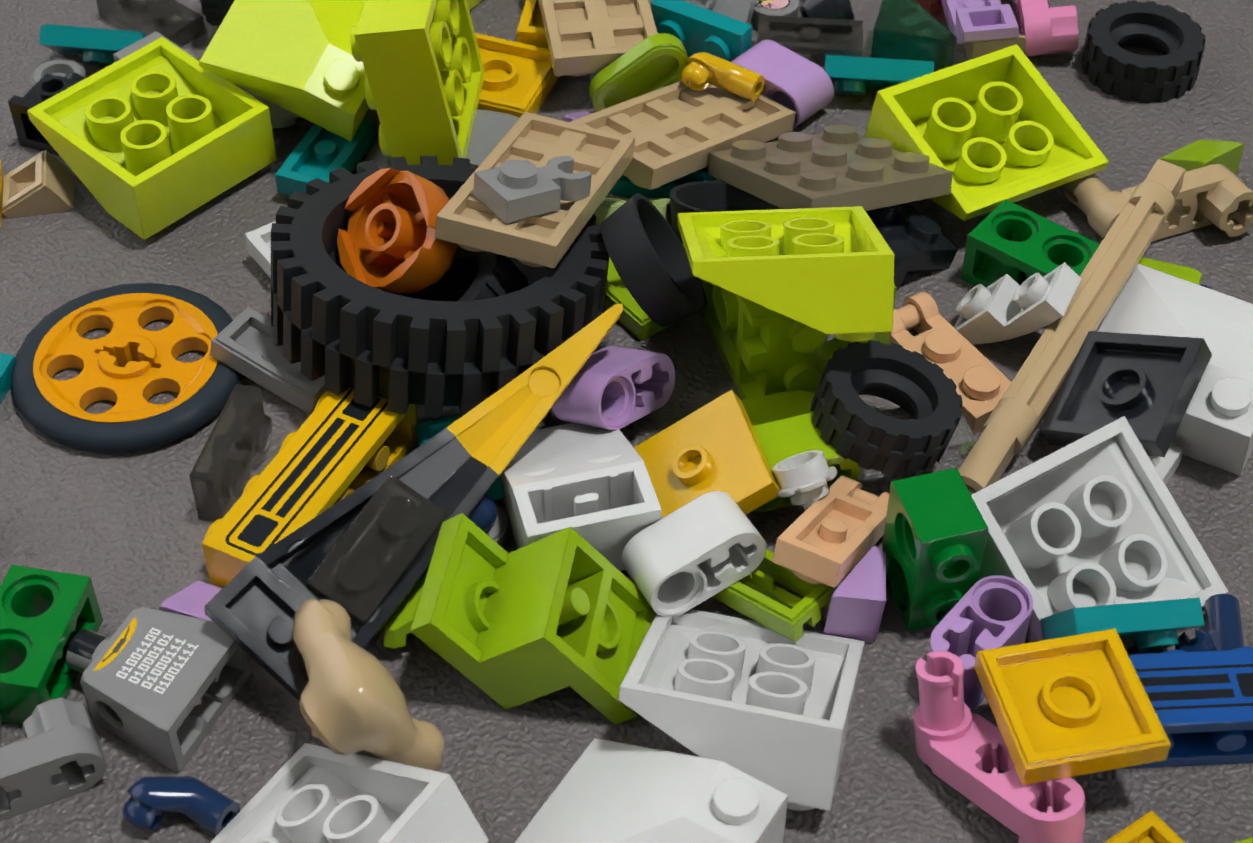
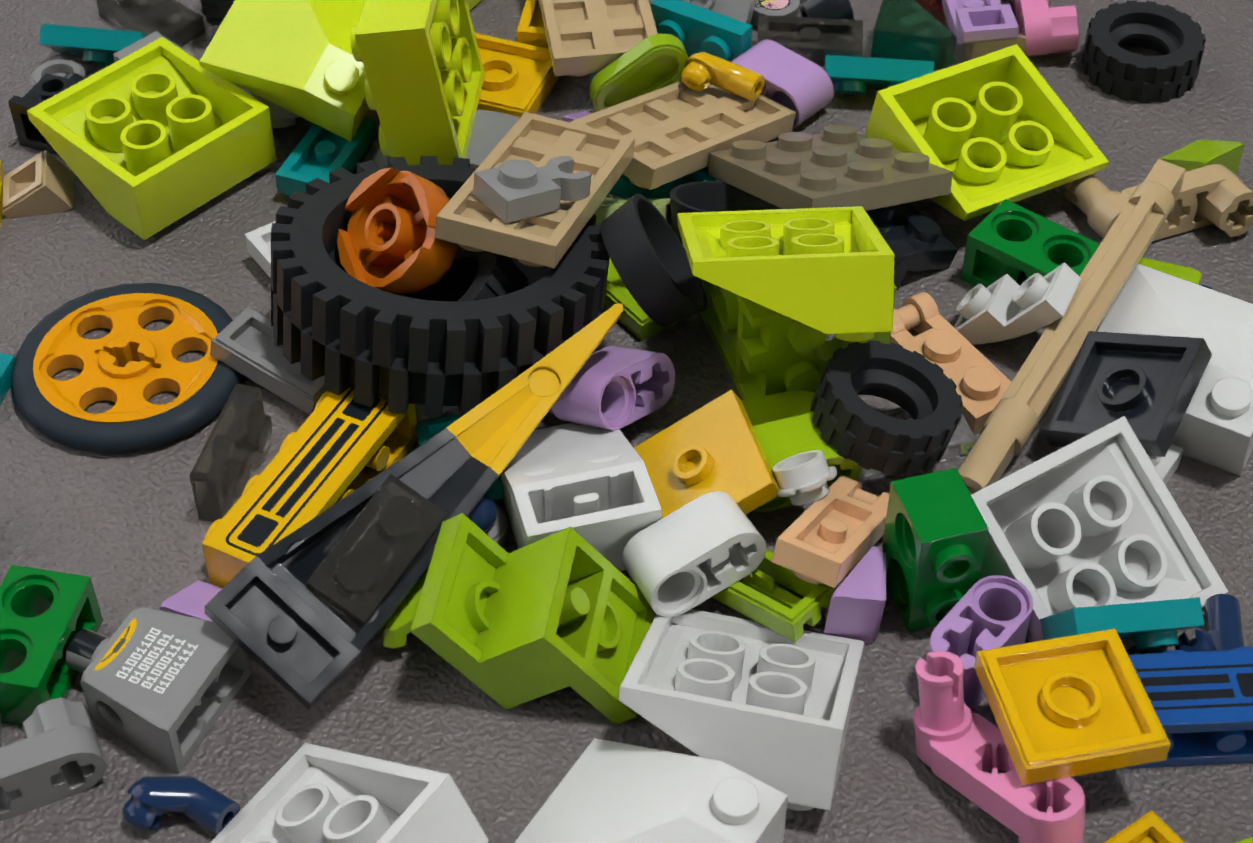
tan head [293,598,444,771] -> none

